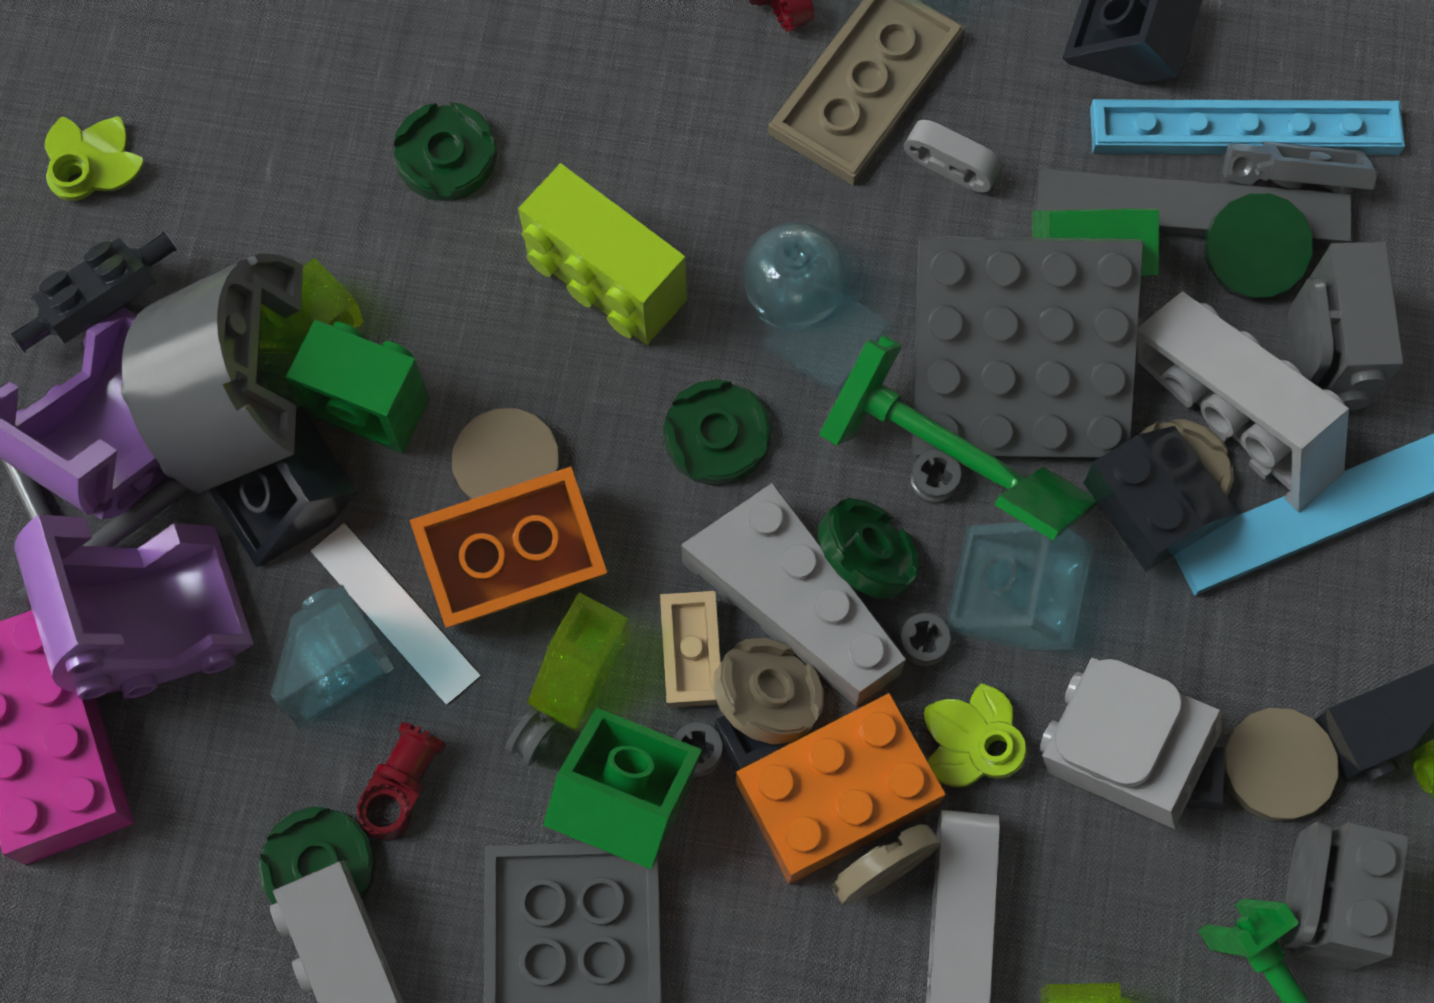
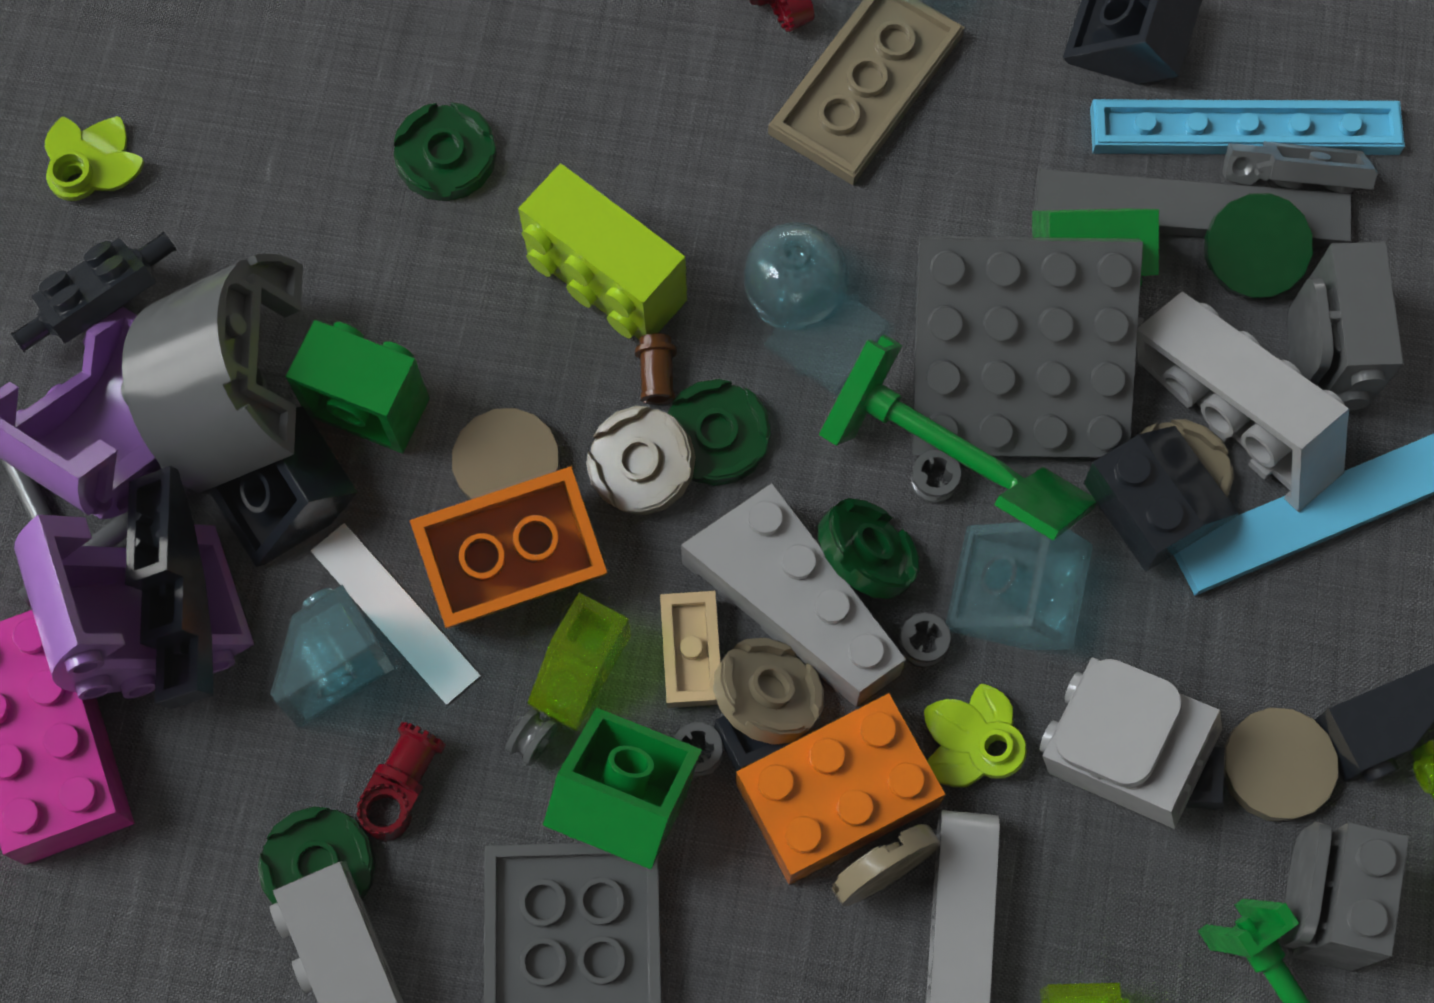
clear neon green slope [258,257,364,353] -> none
light grey beam [903,120,1003,192] -> none
none -> black slope [125,466,214,709]
none -> tile [586,406,696,515]
none -> reddish brown pin [635,333,677,405]

